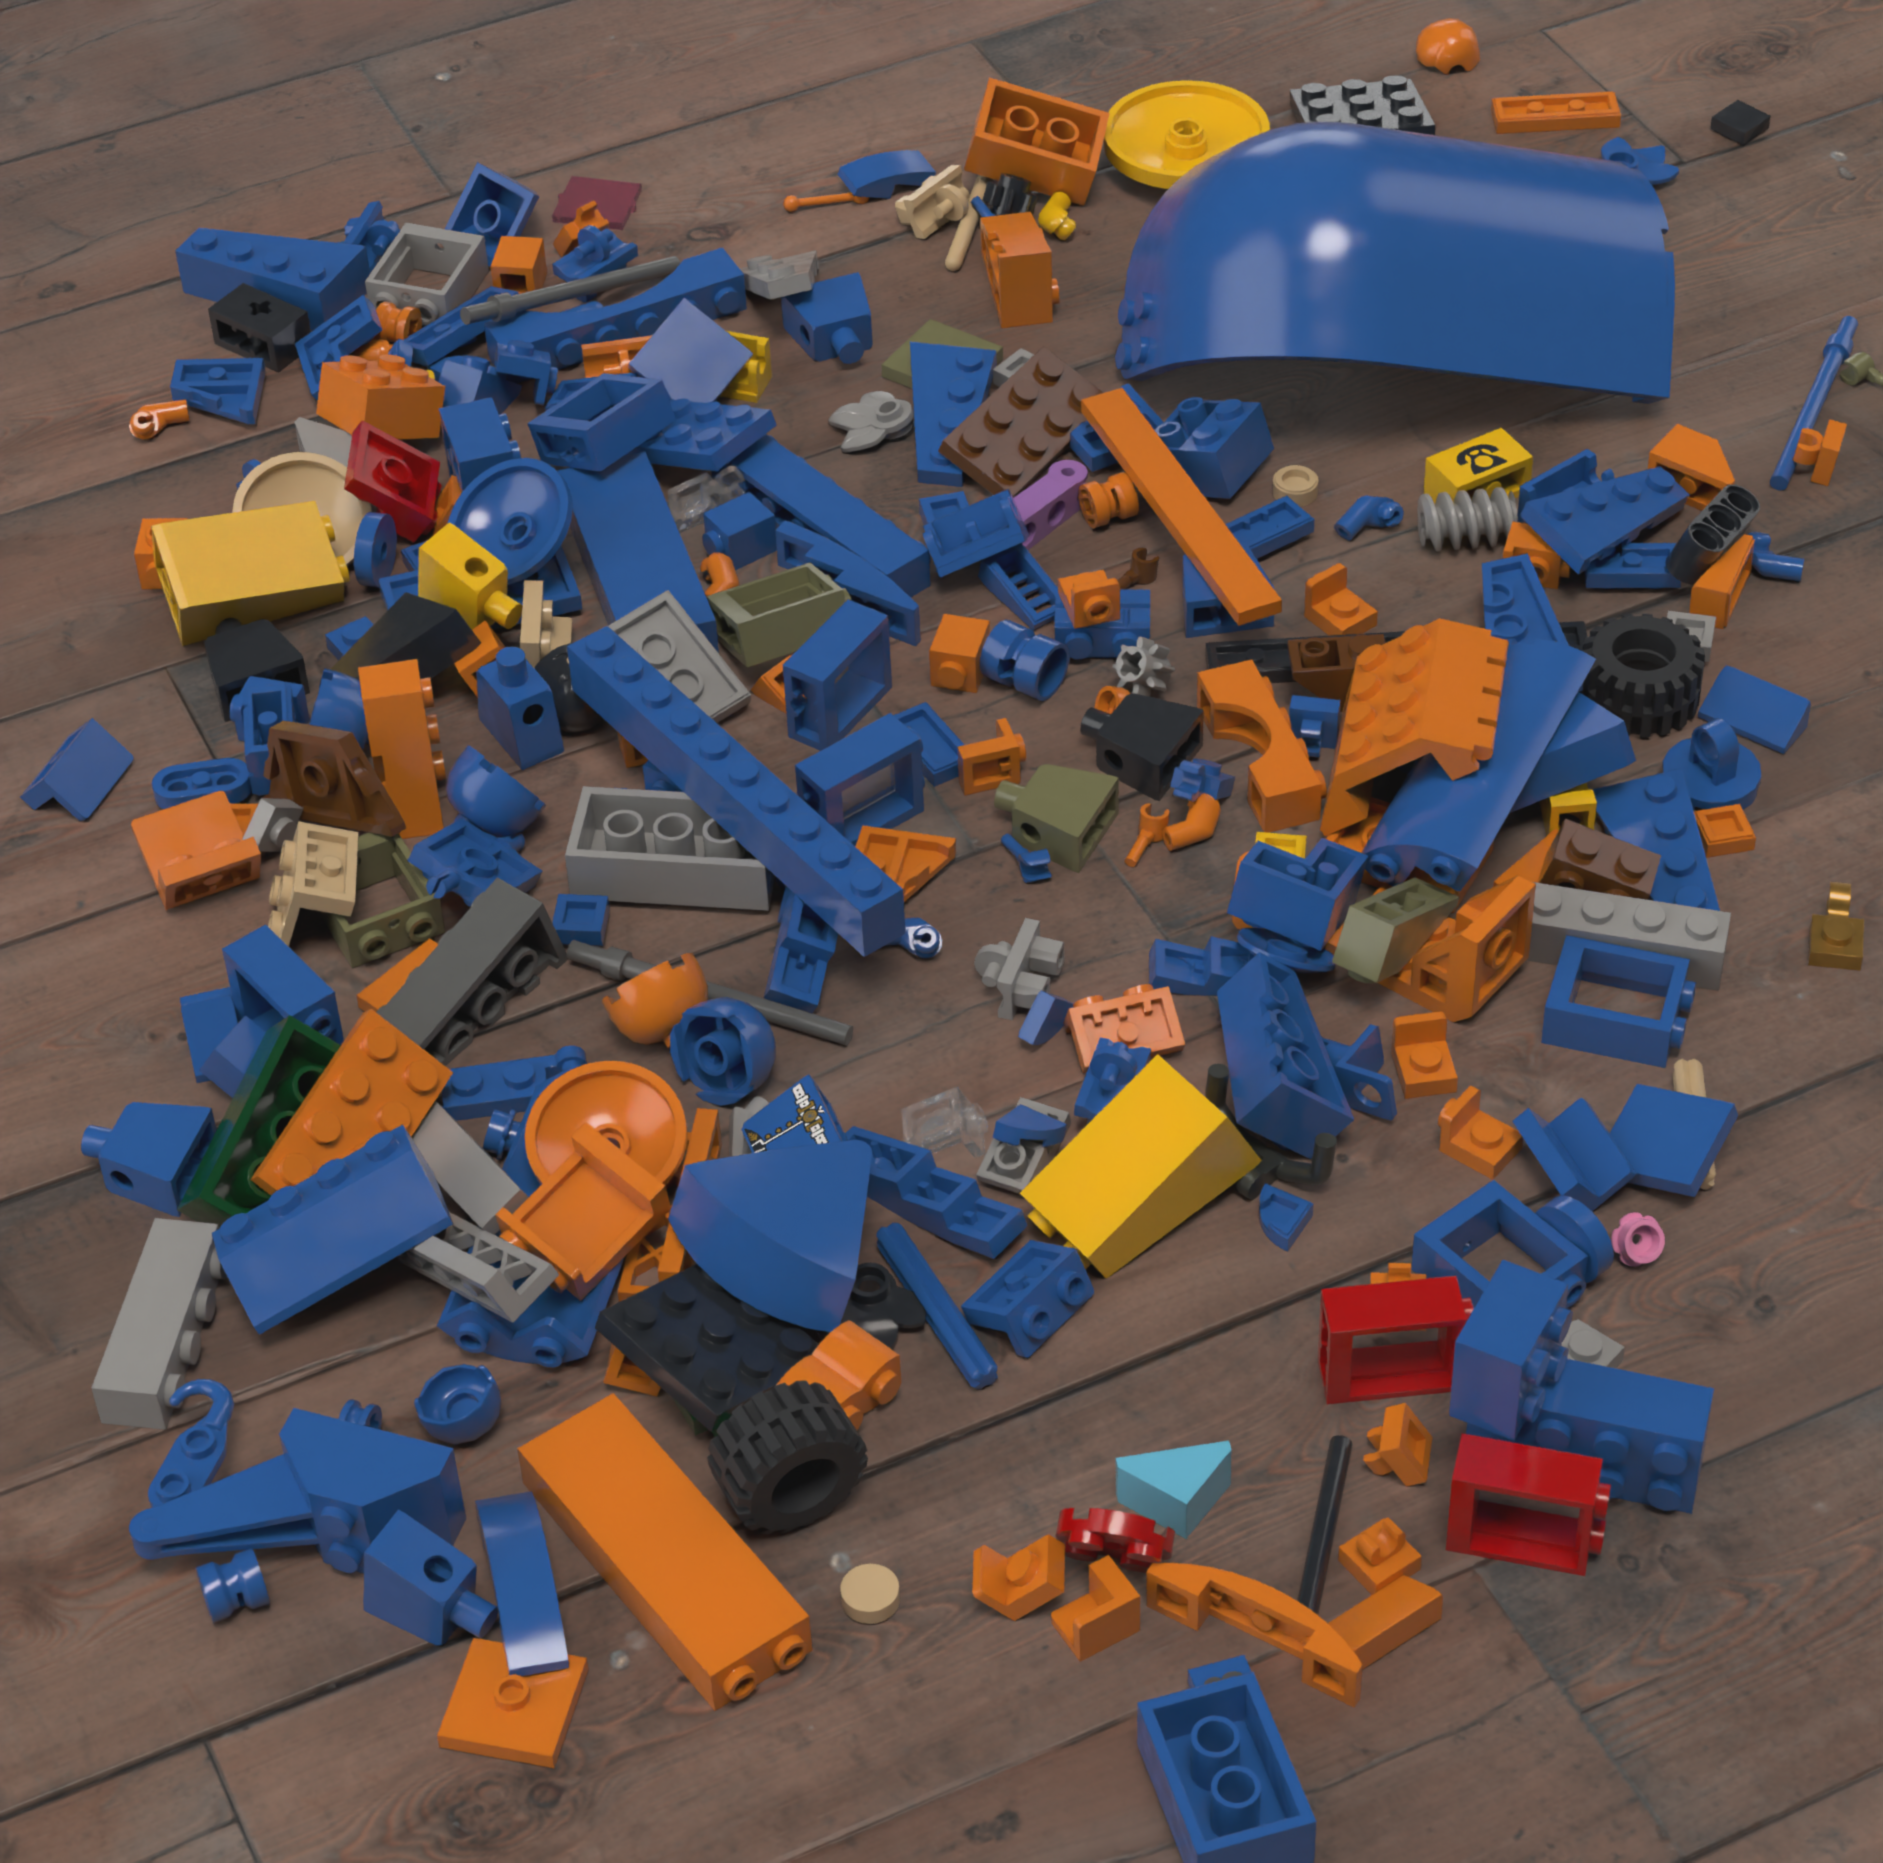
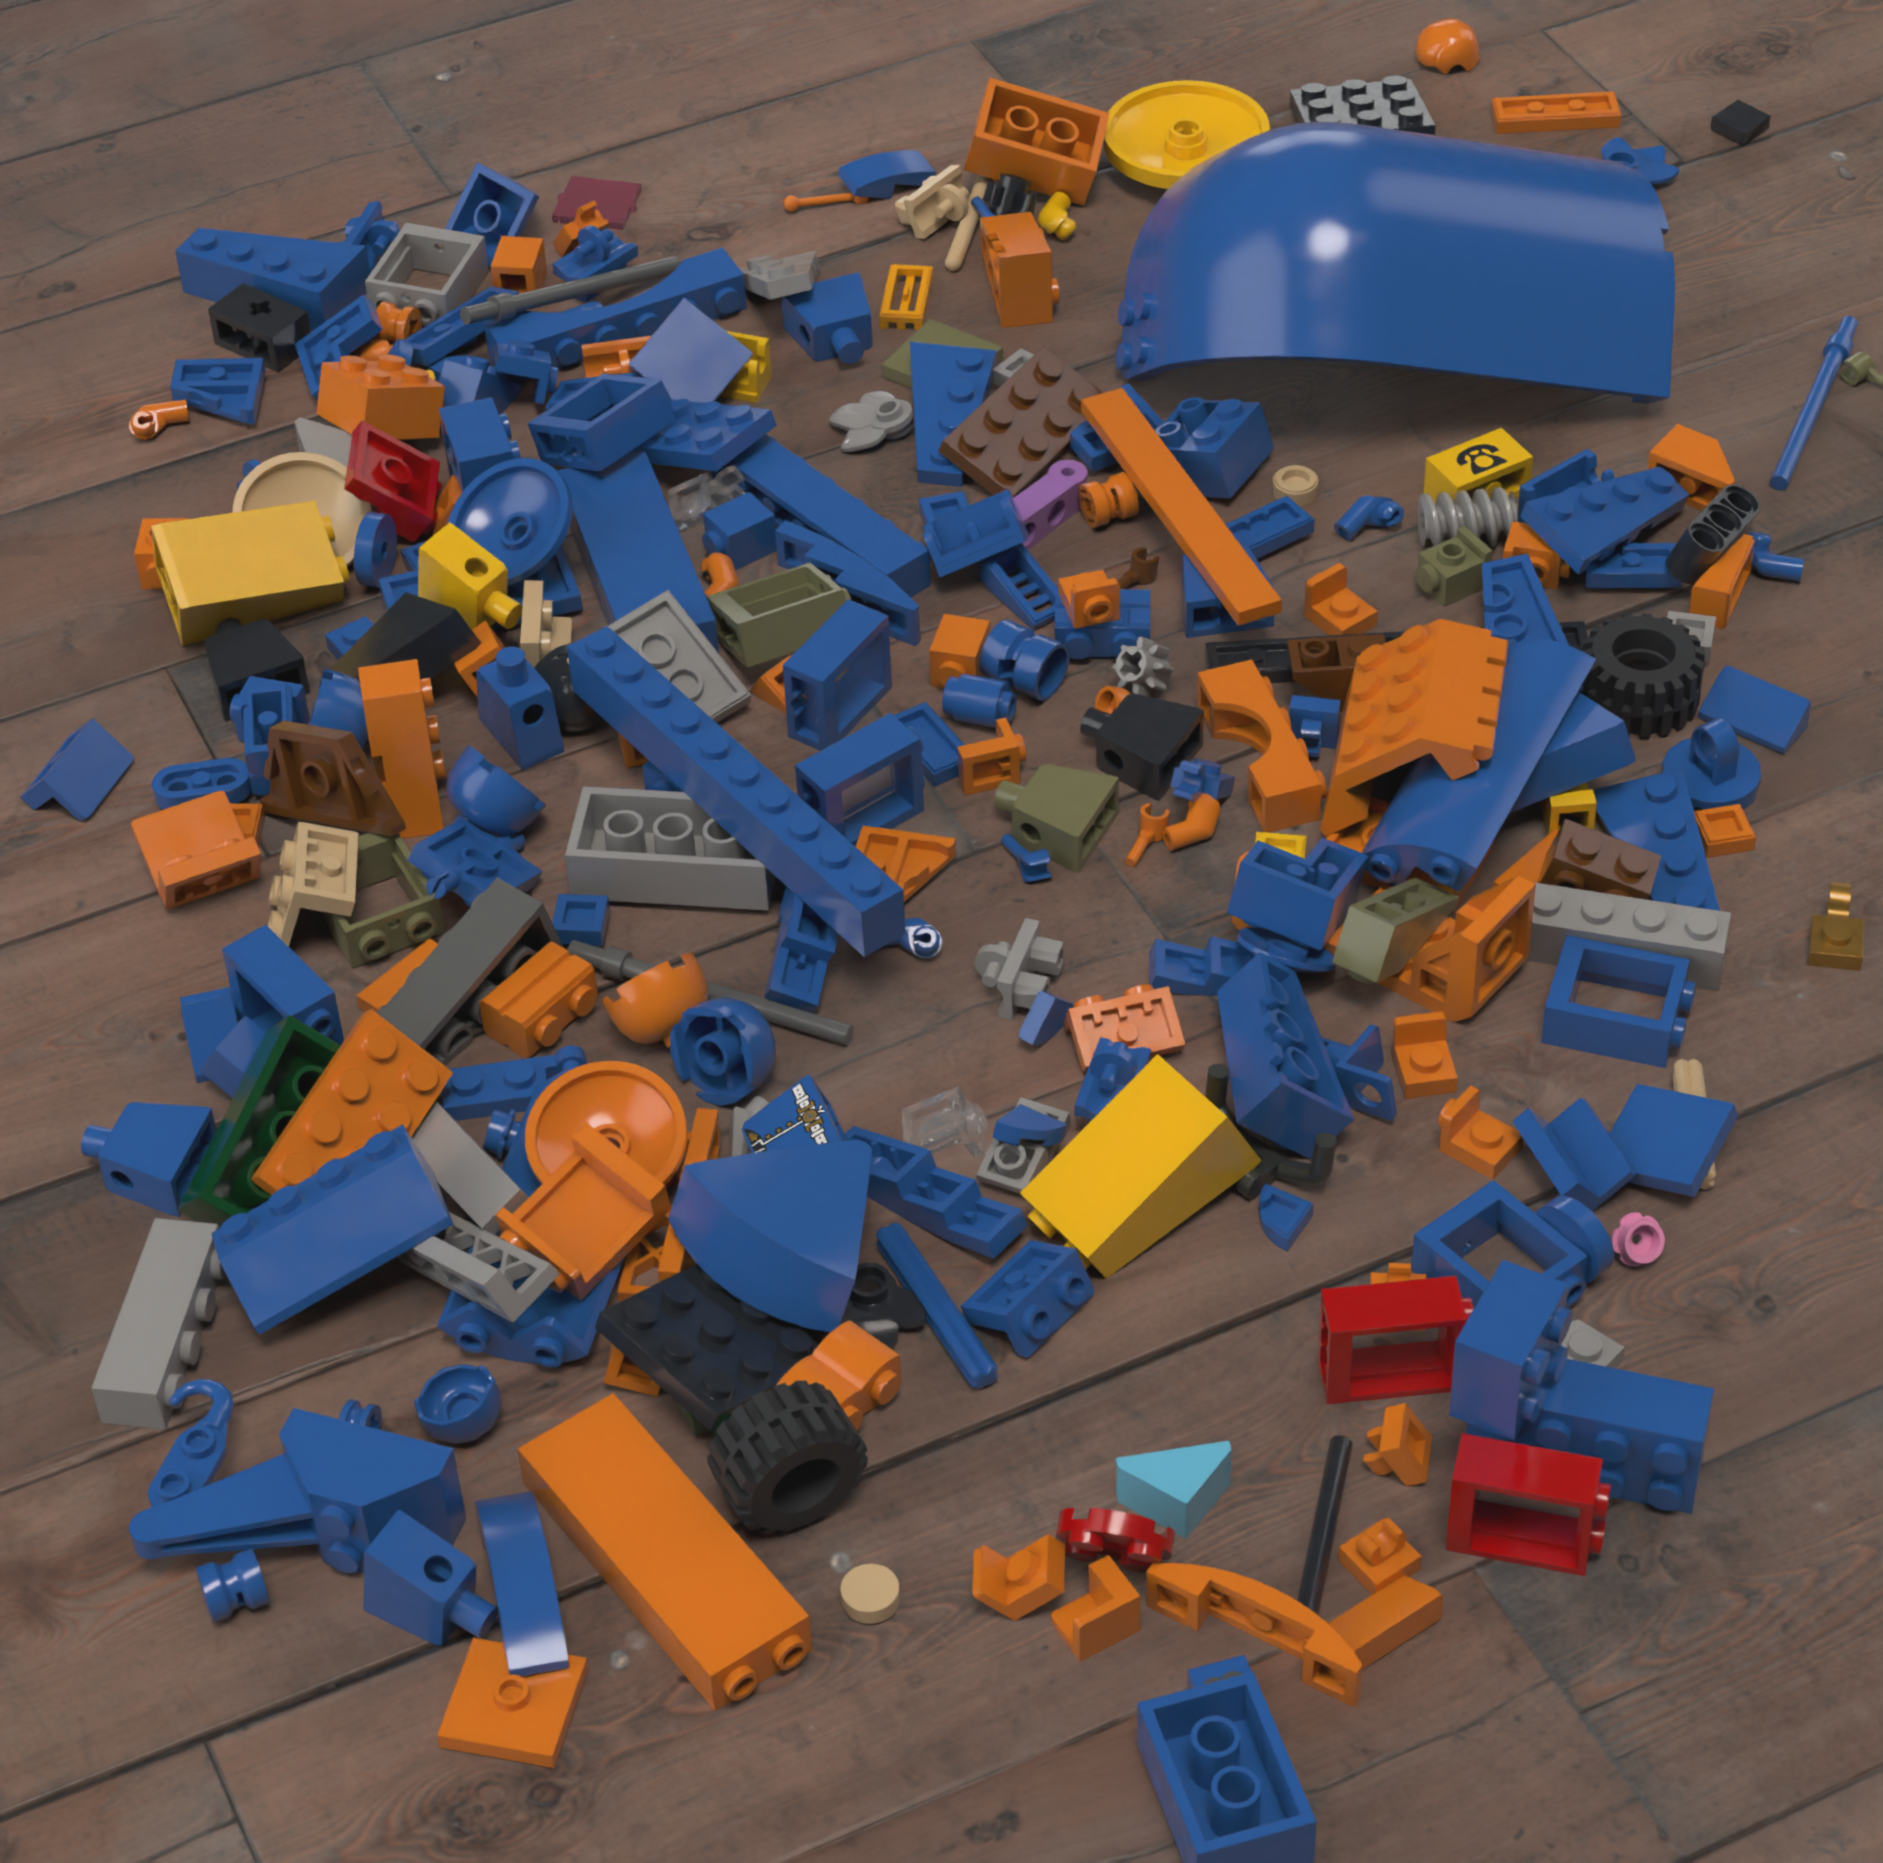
light grey plate [242,798,304,852] -> none
orange tile [1793,419,1847,486] -> none
none -> orange brick [479,941,598,1059]
none -> light orange tile [879,264,933,330]
none -> blue brick [942,674,1017,728]
none -> olive brick [1416,526,1493,607]

